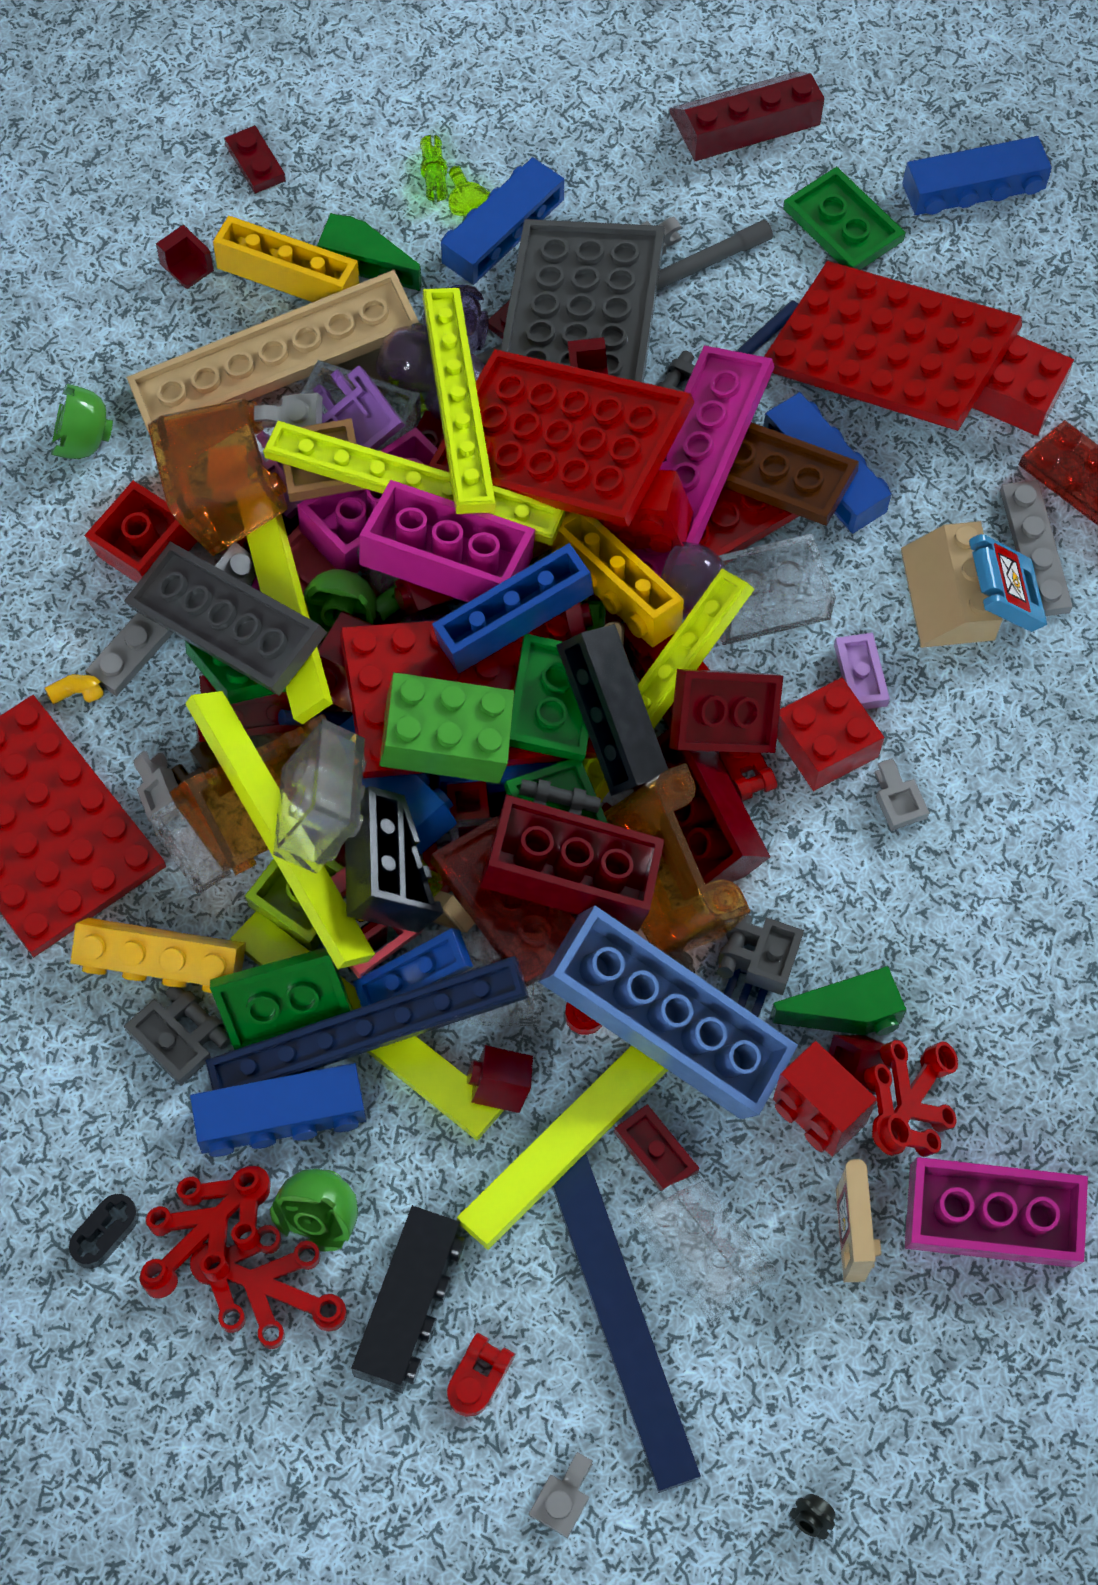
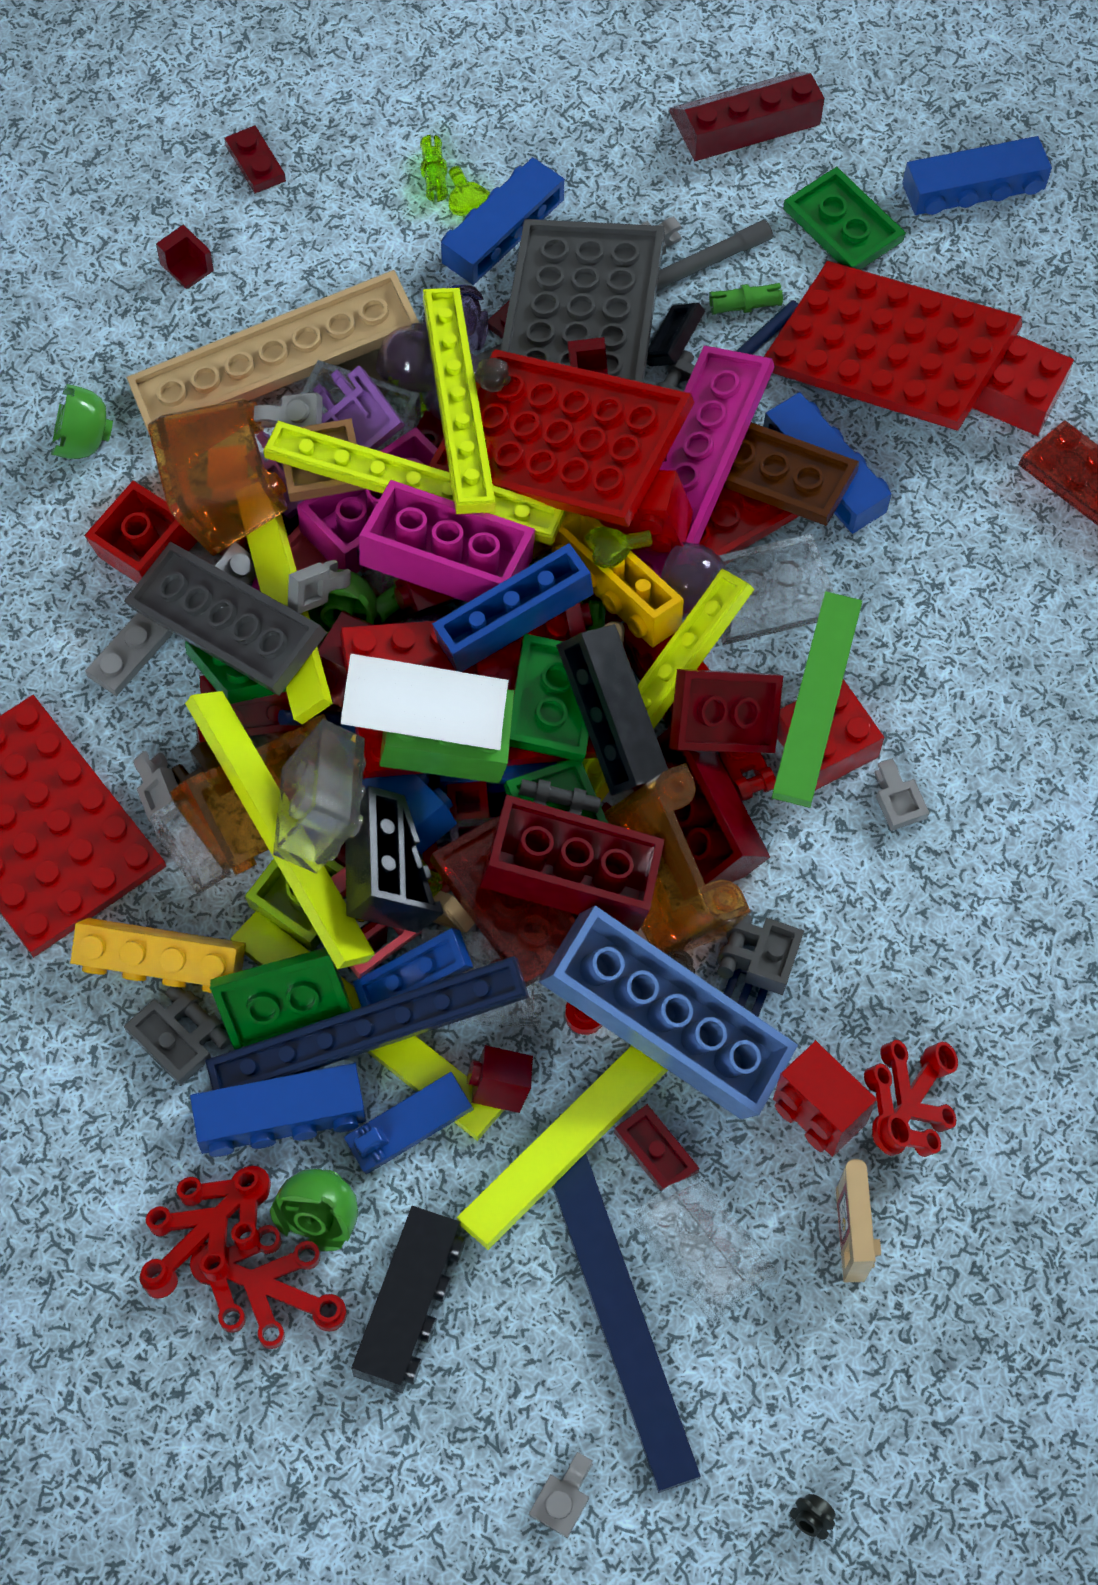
yellow arm [44,674,104,705] -> none
black beam [69,1194,139,1269] -> none
yellow brick [213,215,359,302] -> none
green slope [317,213,422,291] -> none
red plate [447,1332,516,1417] -> none
green slope [770,966,907,1036] -> none
dark red panel [828,1035,890,1089] -> none
lavender plate [834,633,890,710] -> none
tan slope [901,521,1003,648] -> none
dark pink brick [905,1157,1088,1268] -> none
dark azure container [969,534,1047,632] -> none
light grey plate [1000,480,1073,616] -> none
none -> light grey plate [288,560,351,614]
none -> white sticker [340,654,509,750]
none -> blue hinge [344,1072,474,1175]
none -> clear smoke plate [474,358,511,392]
none -> clear neon green rock [585,527,652,568]
none -> black tile [646,302,705,367]
none -> bright green pin [709,283,783,315]
none -> bright green tile [772,591,863,808]

